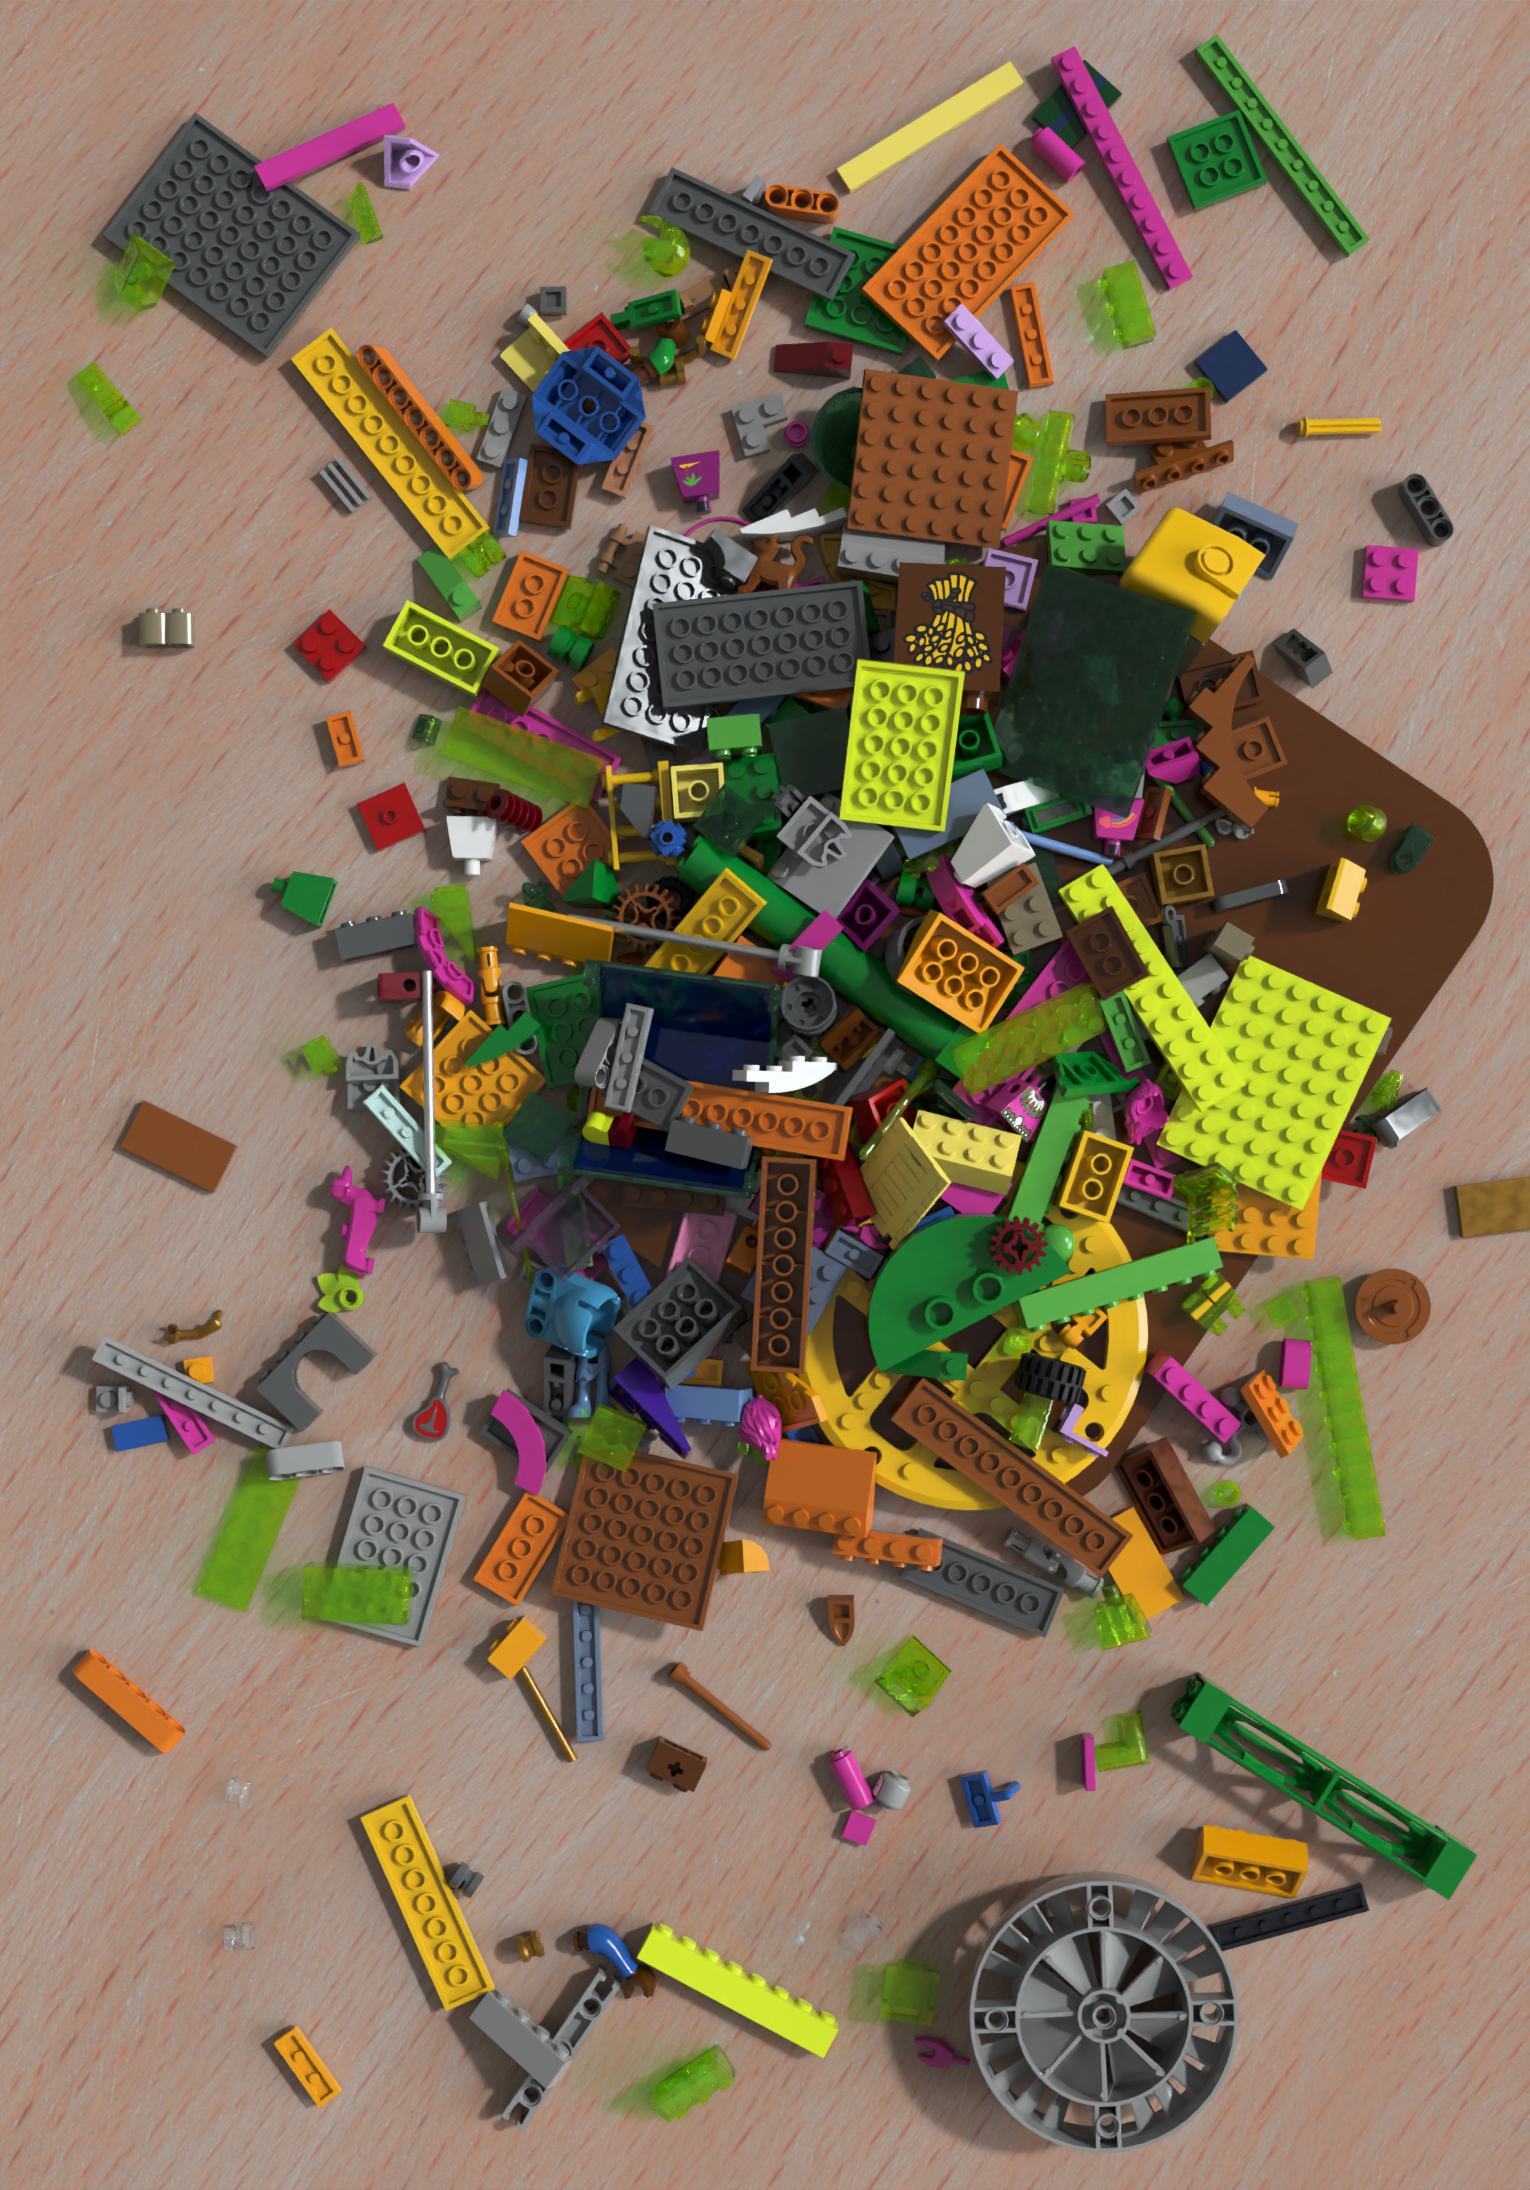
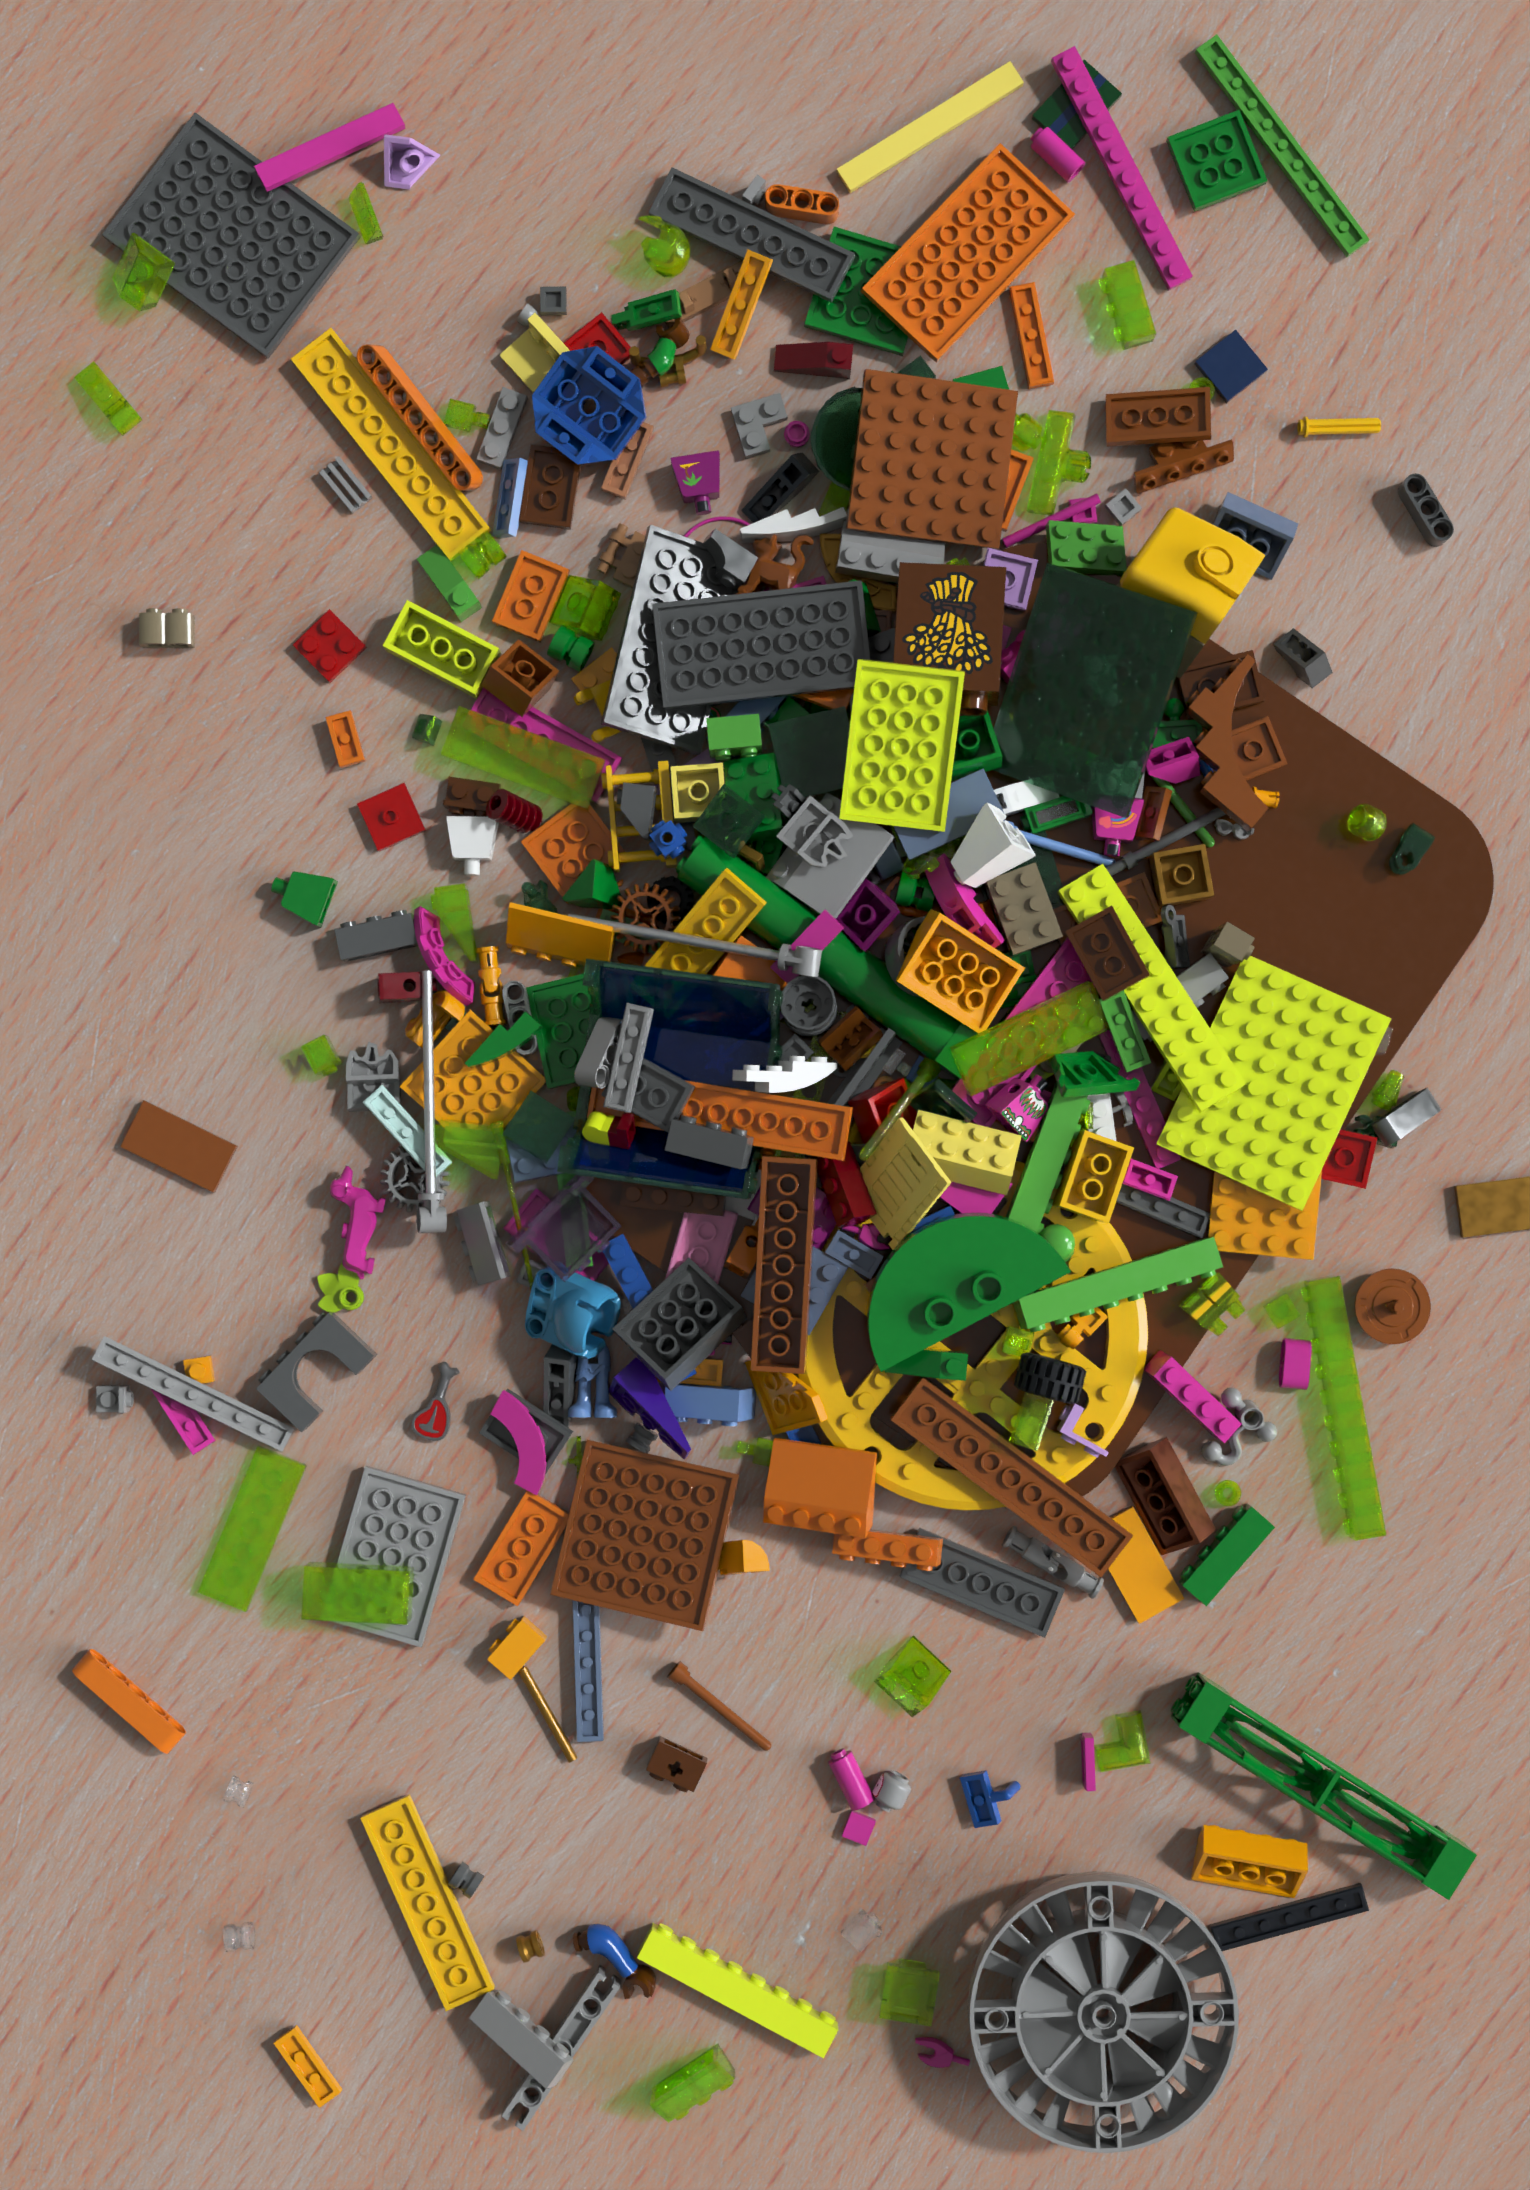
blue tile [111,1414,170,1452] -> none
pearl gold piece [164,1310,222,1344] -> none
light grey beam [265,1441,345,1481] -> none
clear neon green plate [577,1403,647,1472] -> none
light orange plate [699,289,732,343] -> none
dark pink hair [738,1394,782,1461] -> none
dark orange plate [827,1595,855,1646] -> none
lavender plate [941,303,1014,380] -> none
dark orange tile [980,862,1039,916] -> none
dark red gear [988,1215,1048,1275] -> none
clear neon green torso [1095,1583,1152,1651] -> none
dark pink hair [1124,1079,1169,1145] -> none
clear neon green plate [1173,1162,1239,1245] -> none
dark grey beam [1212,880,1288,912] -> none
orange plate [1240,1369,1304,1459] -> none
yellow slope [1315,858,1367,923] -> none
dark pink plate [1361,545,1419,603] -> none

